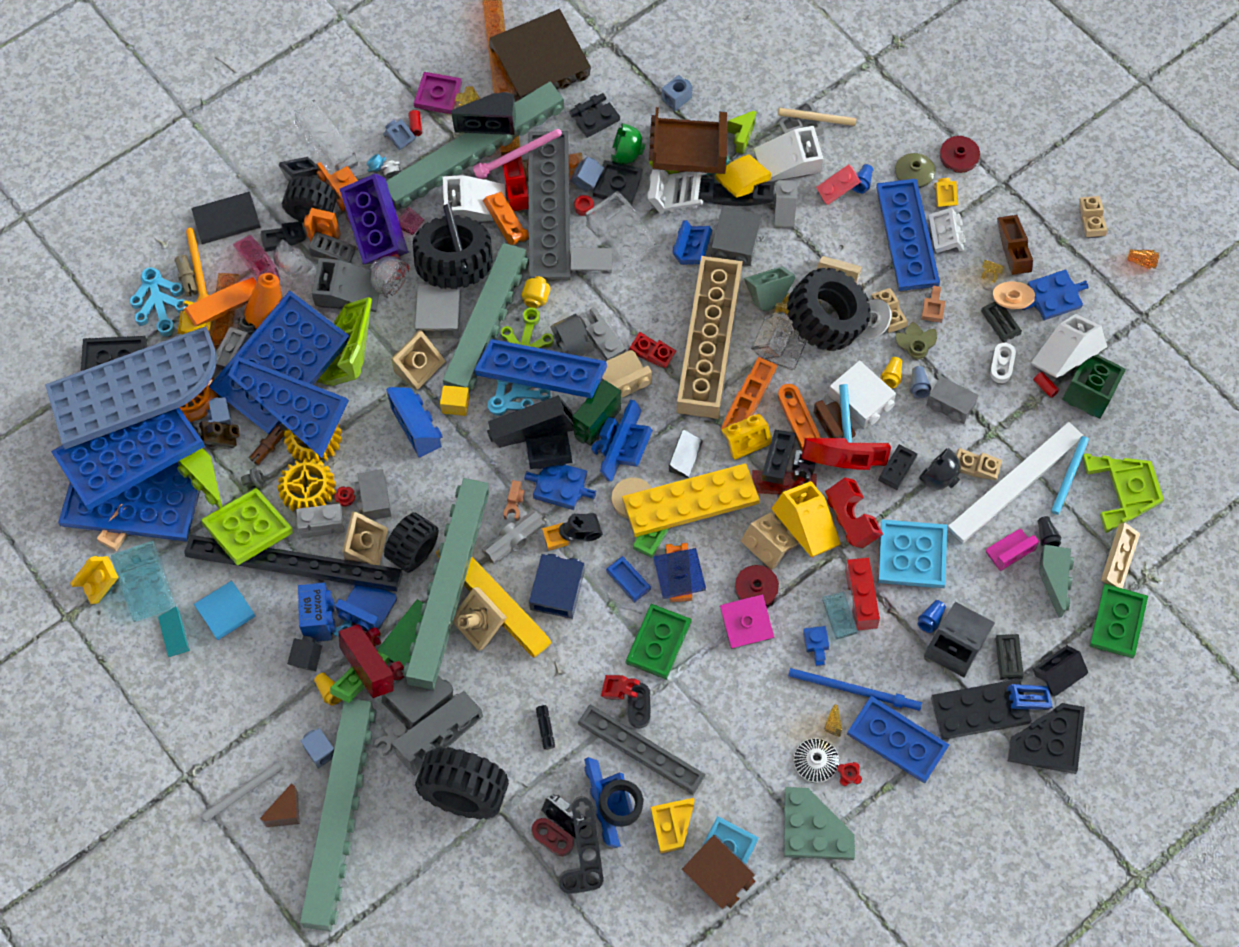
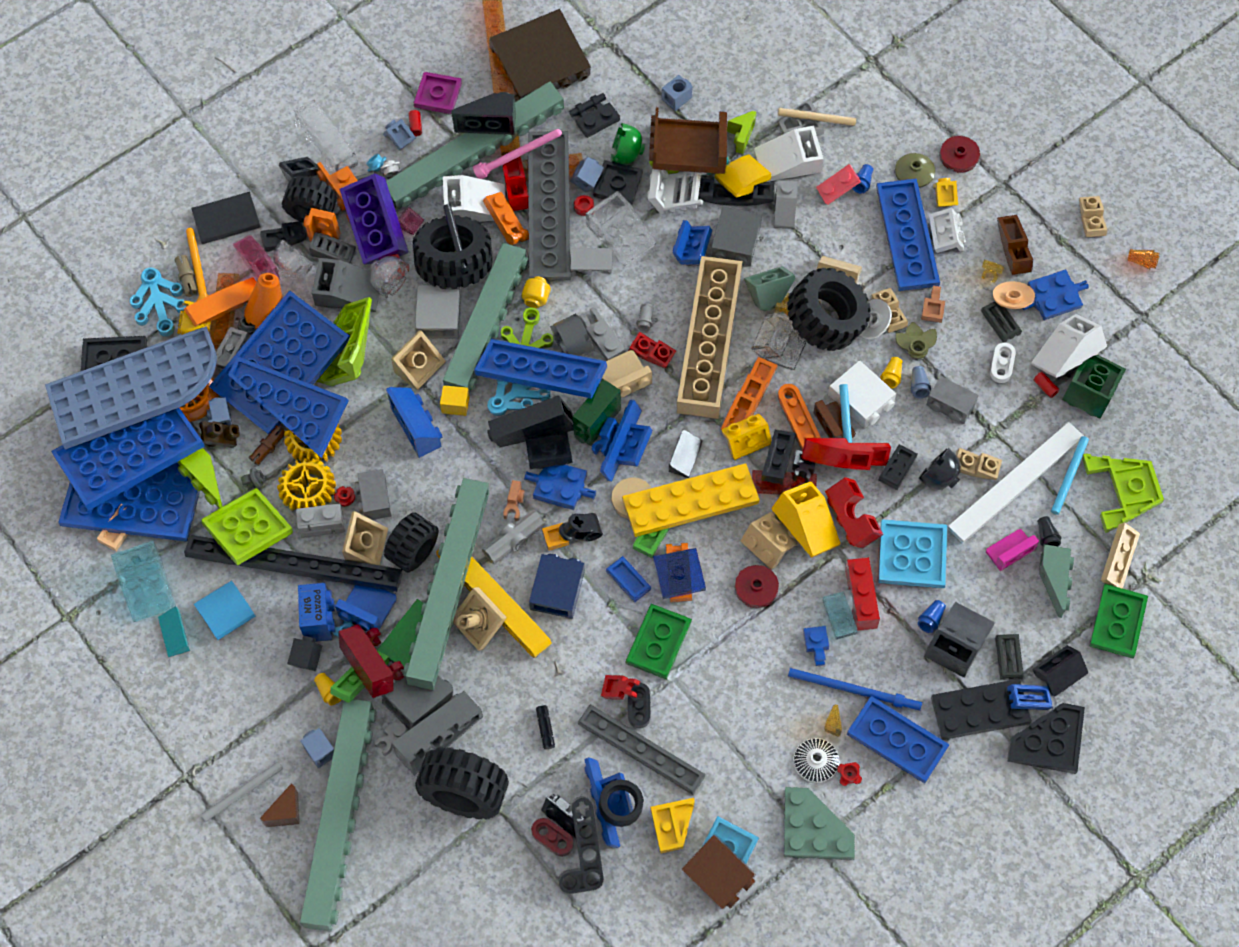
yellow bracket [70,556,119,604] -> none
clear yellow tile [455,86,480,107] -> none
dark pink plate [719,594,774,649] -> none
none -> light grey pin [636,303,654,331]

